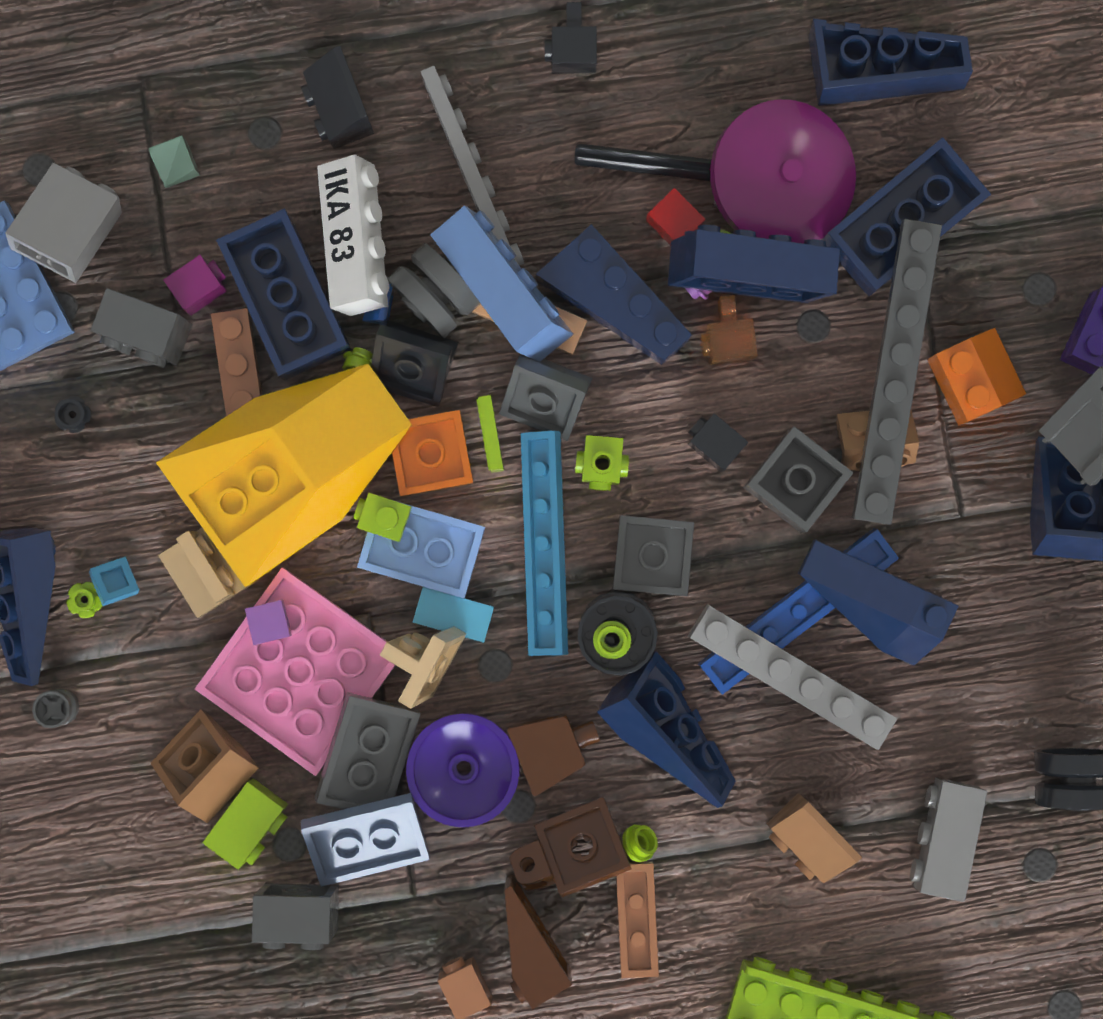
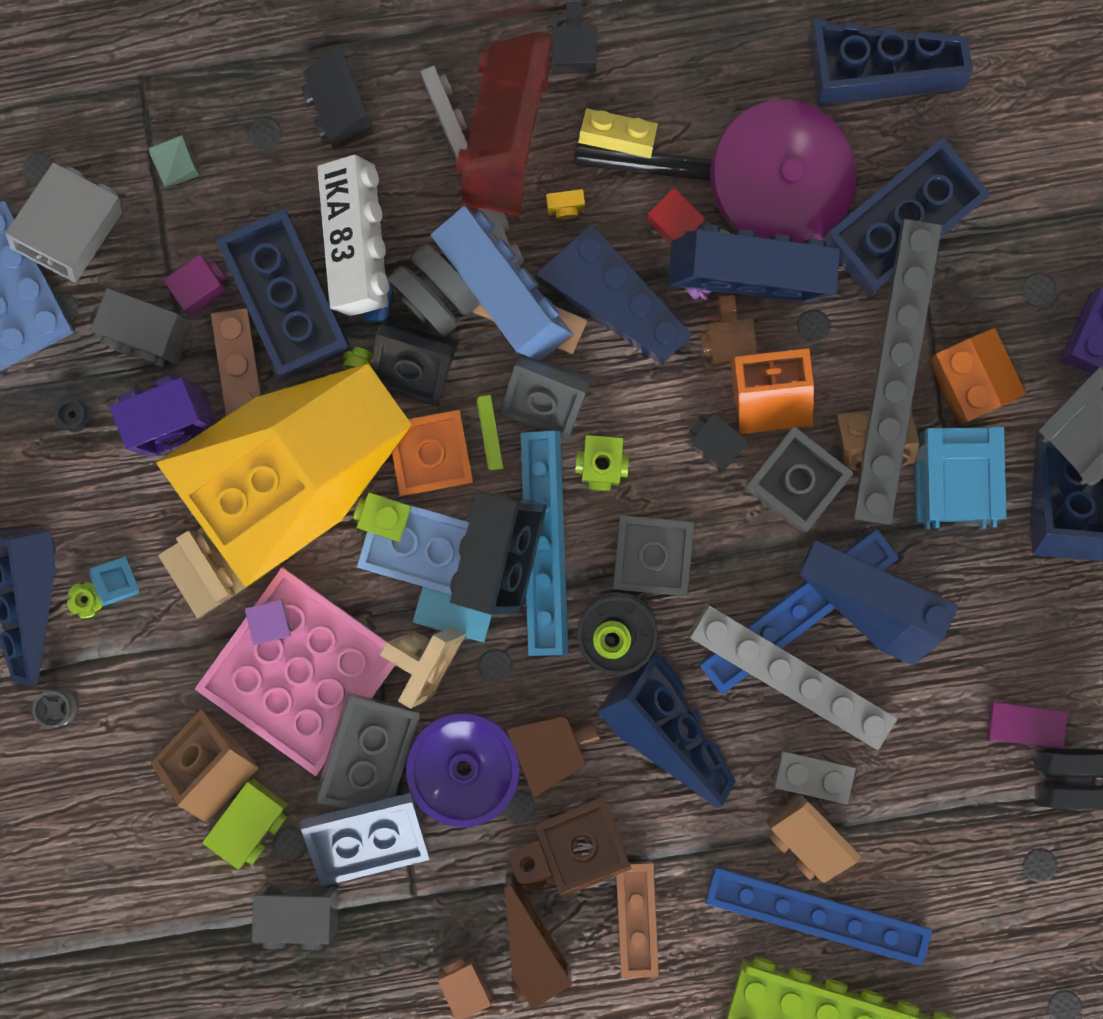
lime plate [622,825,658,862] -> none
light grey brick [910,777,987,902] -> none
none -> dark purple brick [109,375,217,457]
none -> black brick [450,491,547,615]
none -> clear red windscreen [456,31,553,216]
none -> yellow plate [546,189,585,220]
none -> light yellow plate [578,108,658,158]
none -> blue plate [704,866,933,967]
none -> orange slope [730,348,814,435]
none -> light grey plate [773,750,856,805]
none -> dark azure container [913,427,1006,529]
none -> magenta tile [987,701,1068,749]

